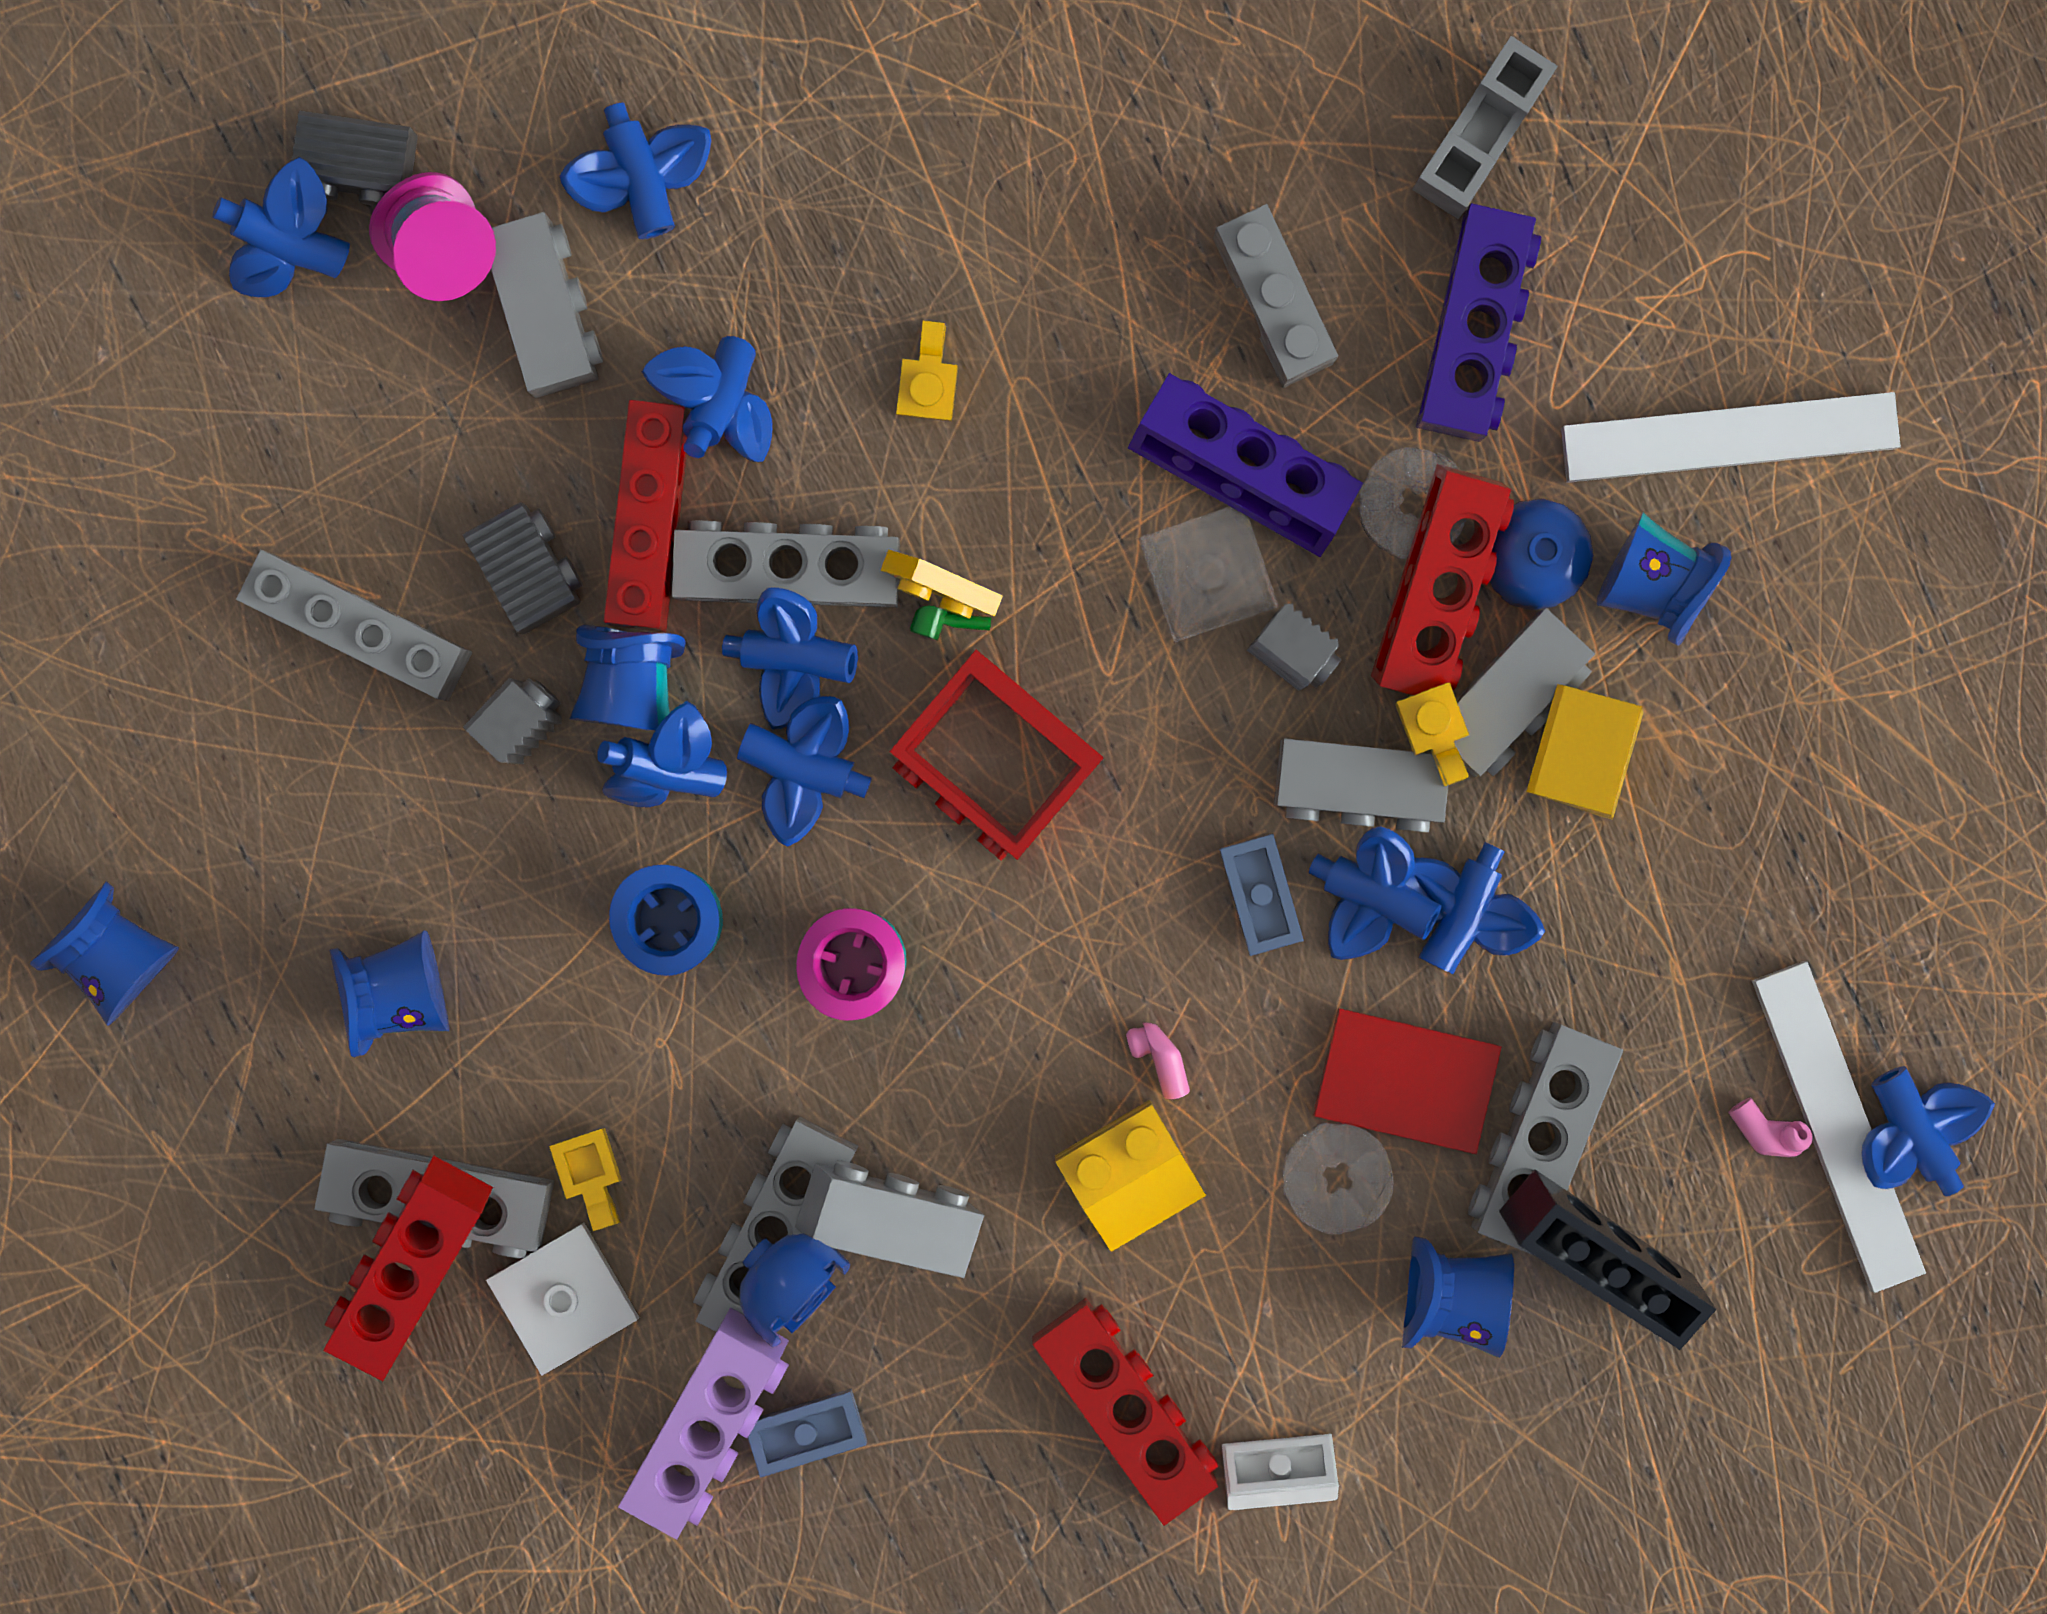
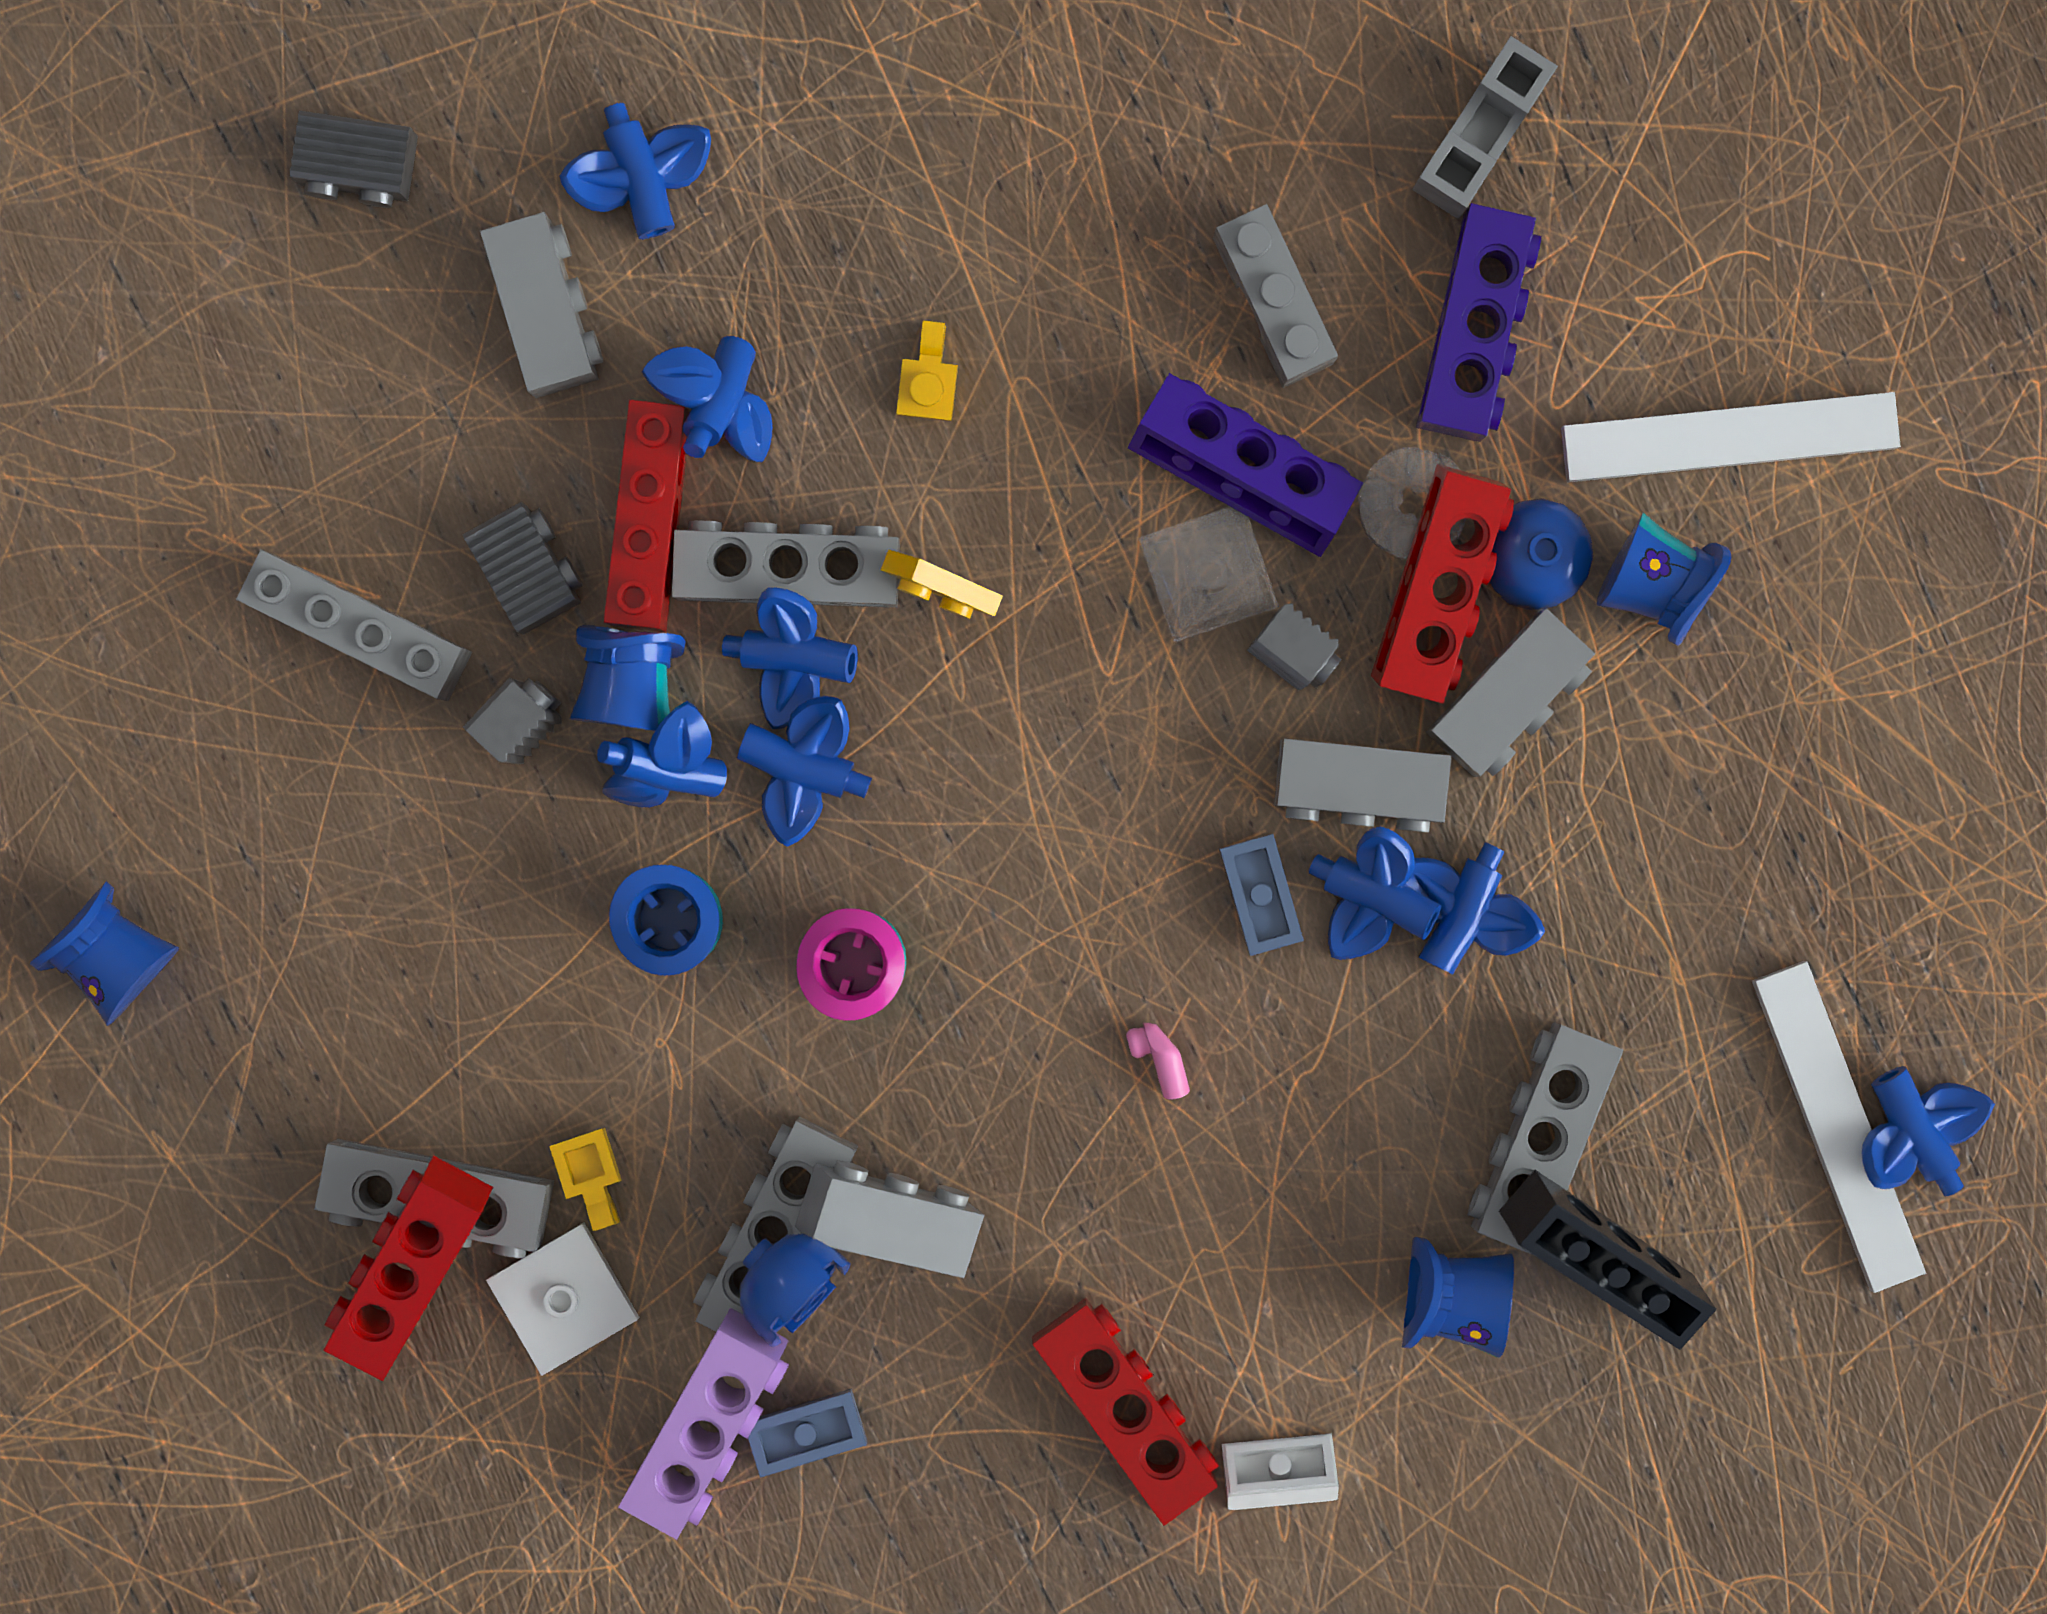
blue plant [212,157,350,297] -> none
blue hat [329,930,450,1058] -> none
dark pink hat [369,172,496,301] -> none
red window [889,649,1104,861] -> none
green hand [910,605,991,641] -> none
yellow slope [1055,1100,1206,1252] -> none
clear plate [1282,1122,1394,1234] -> none
red tile [1313,1008,1502,1155] -> none
yellow plate [1395,682,1469,787] -> none
yellow slope [1526,684,1643,820] -> none
bright pink arm [1728,1097,1813,1158] -> none

